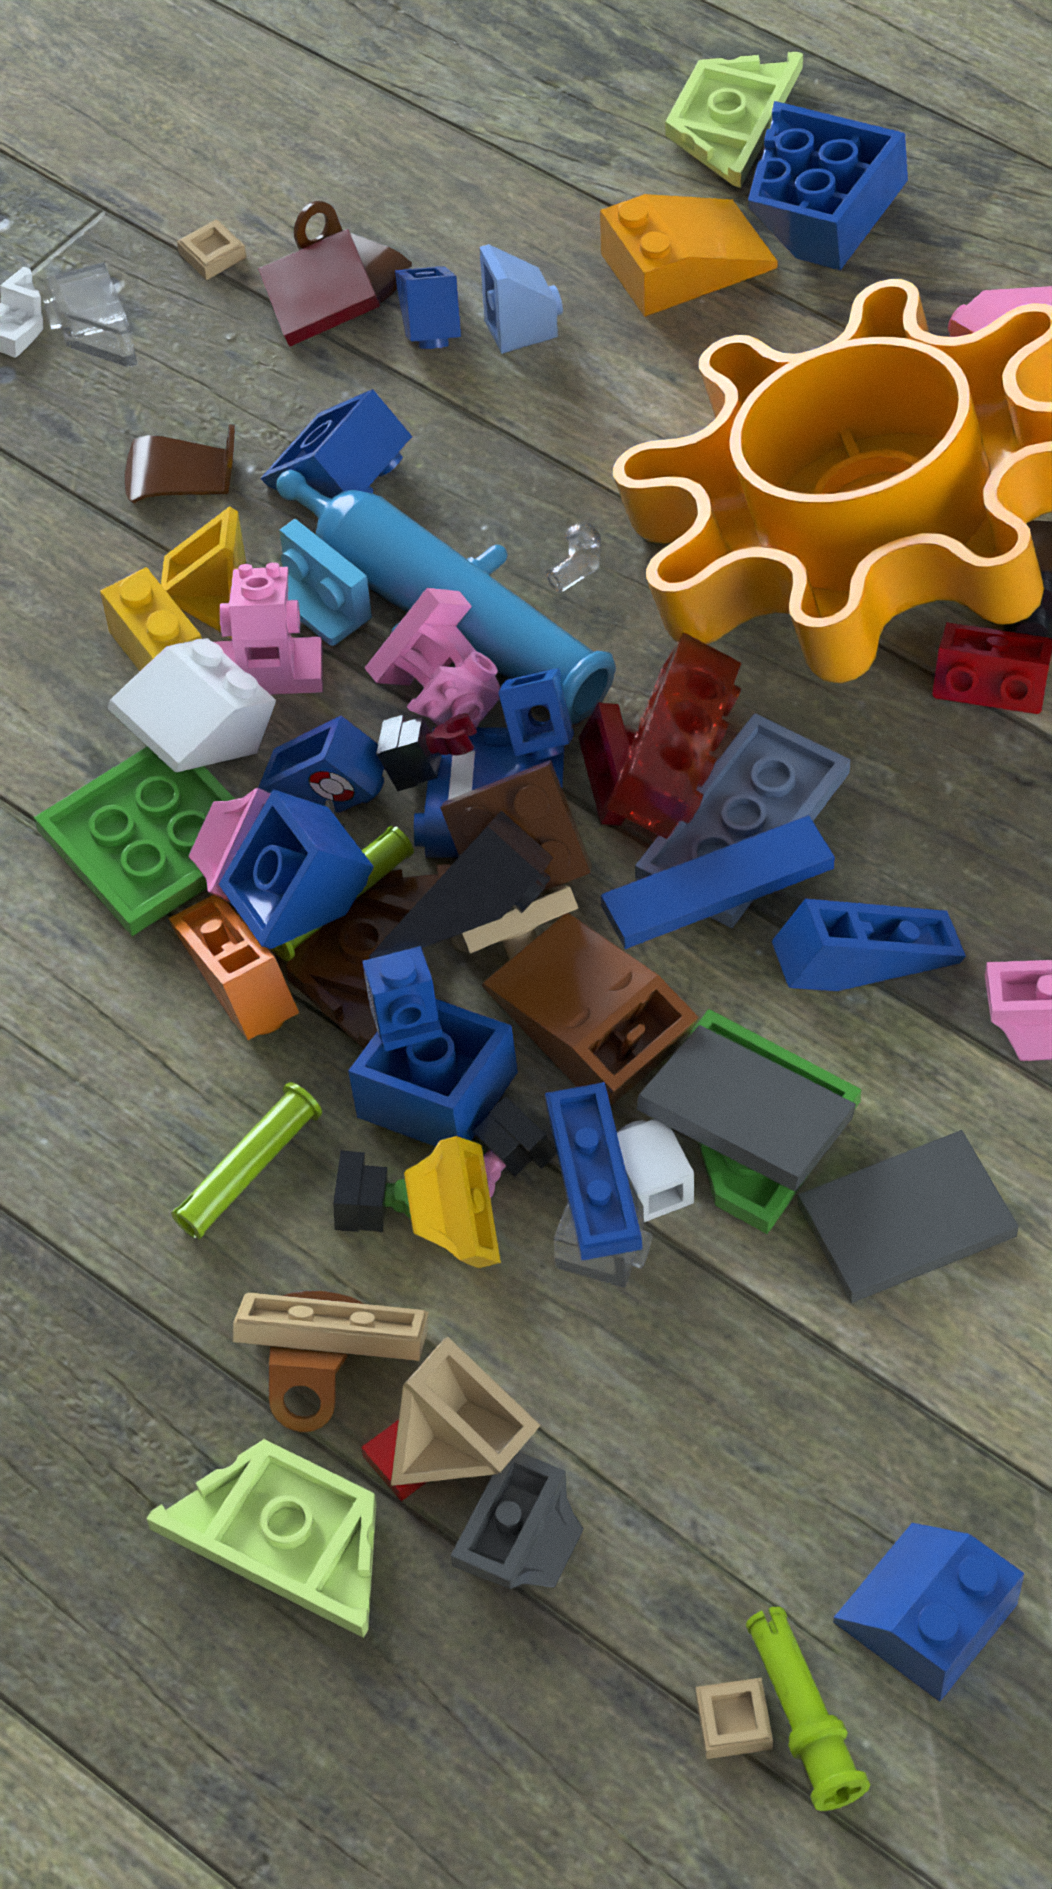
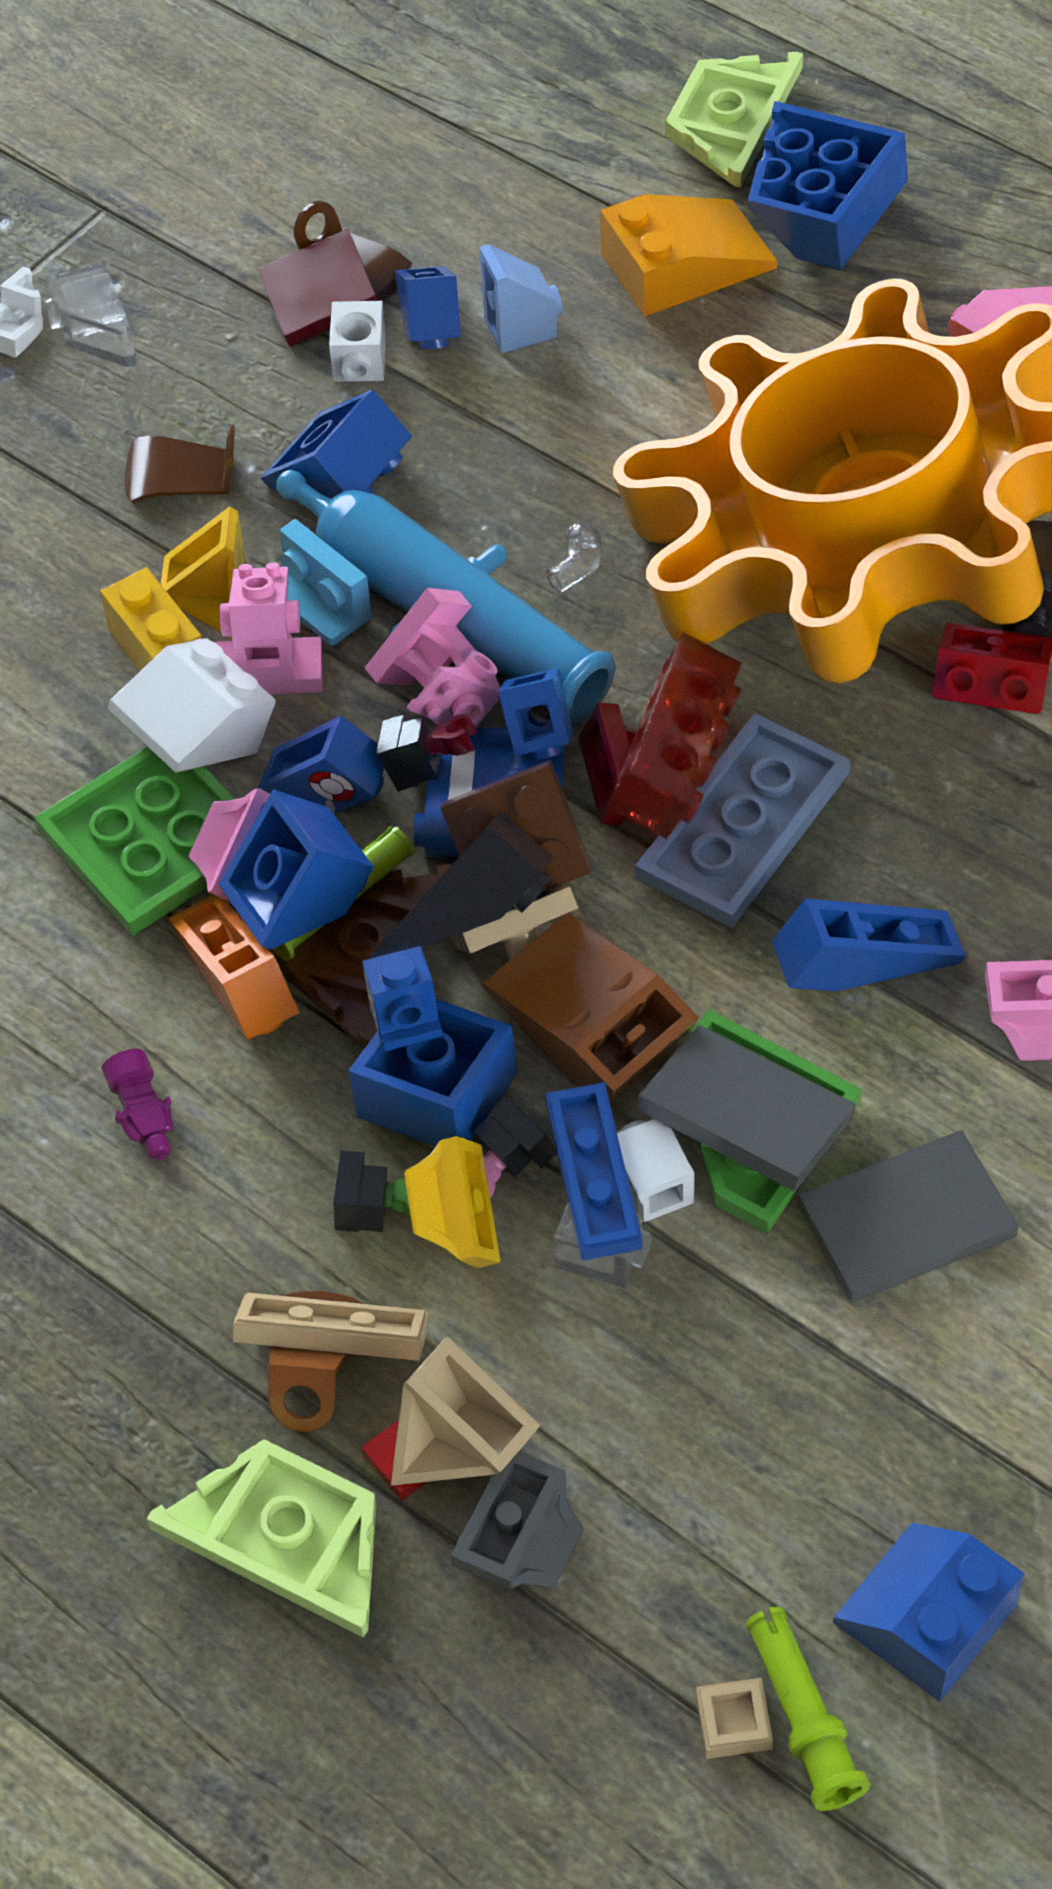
lime pin [171,1082,322,1239] -> none
tan tile [177,219,246,280] -> none
blue tile [601,815,835,949] -> none
none -> magenta piece [101,1049,174,1161]
none -> white brick [329,301,386,382]

